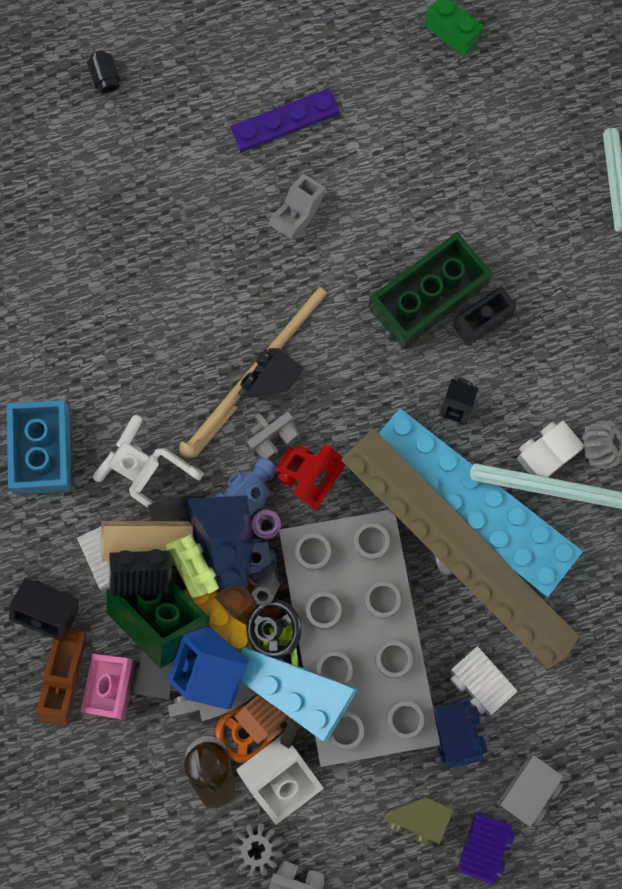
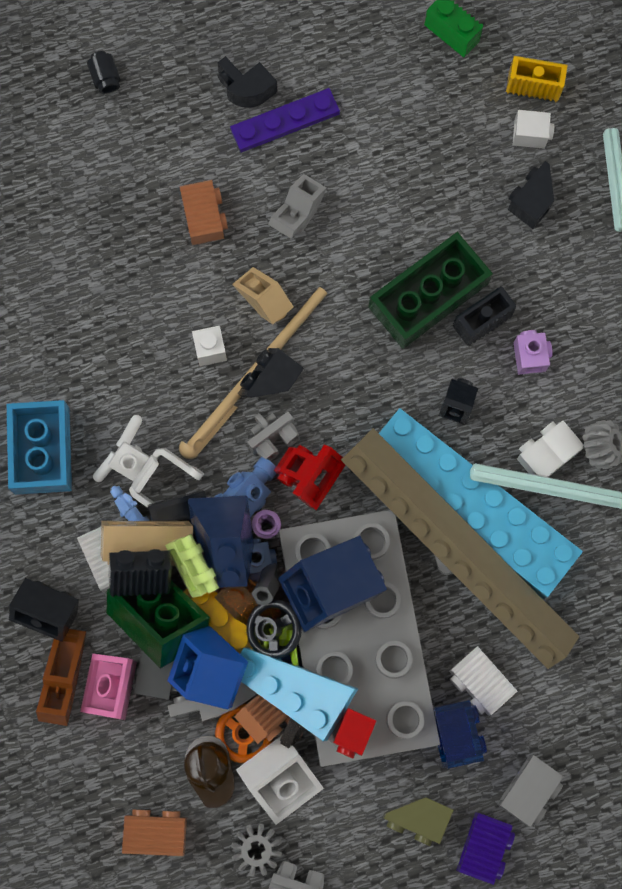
none -> light blue piece [110,486,150,521]
none -> nougat brick [122,809,187,856]
none -> nougat brick [180,180,228,245]
none -> white brick [192,326,227,366]
none -> black brick [217,56,278,108]
none -> tan slope [232,267,294,324]
none -> dark blue slope [278,535,387,632]
none -> red brick [333,708,377,759]
none -> yellow brick [506,56,568,102]
none -> black slope [508,161,554,229]
none -> white brick [512,110,554,149]
none -> lavender brick [514,330,552,375]

